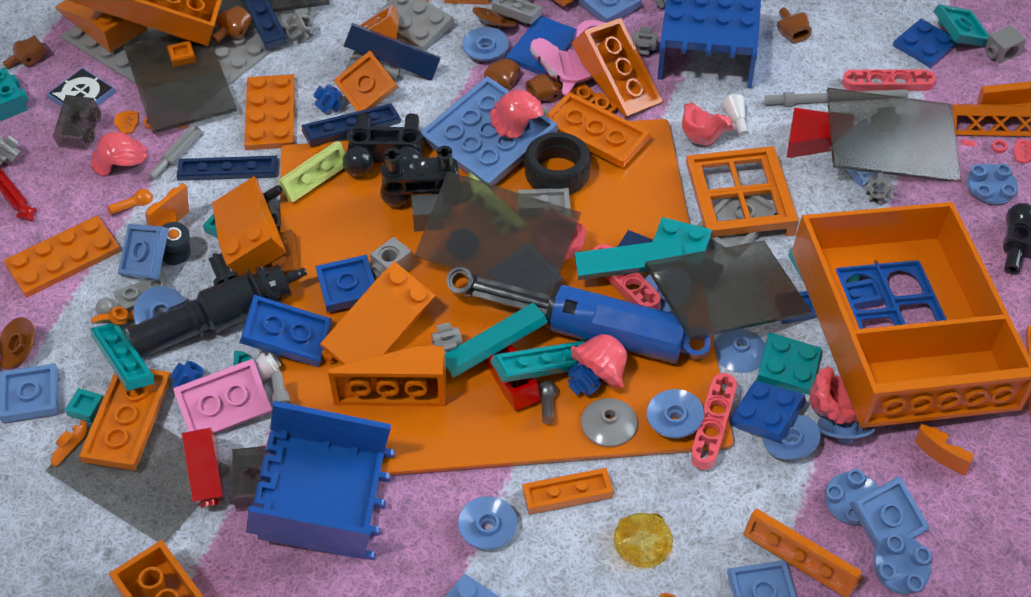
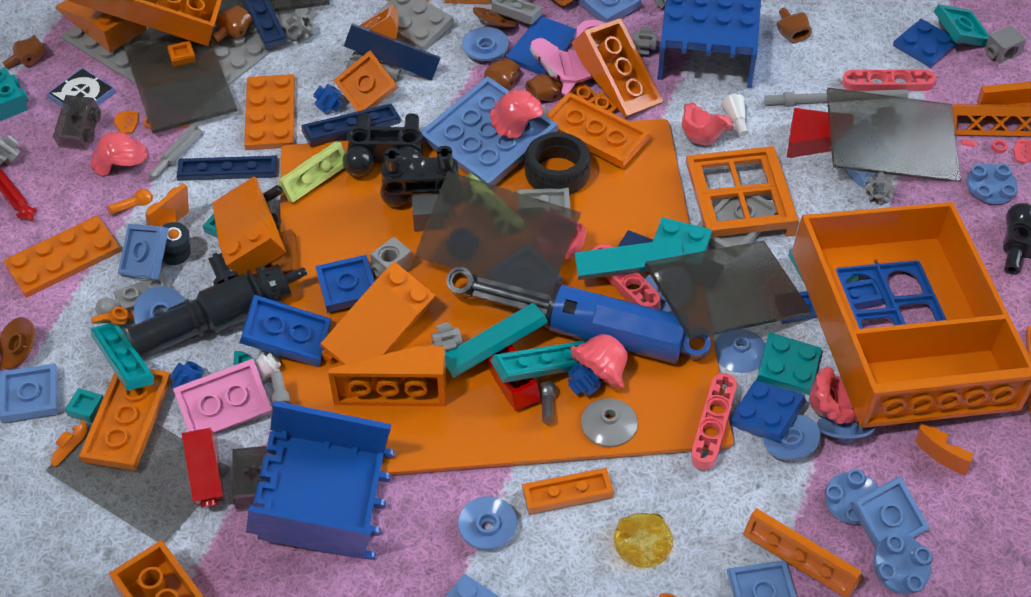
medium blue dish [647,389,704,438] -> none

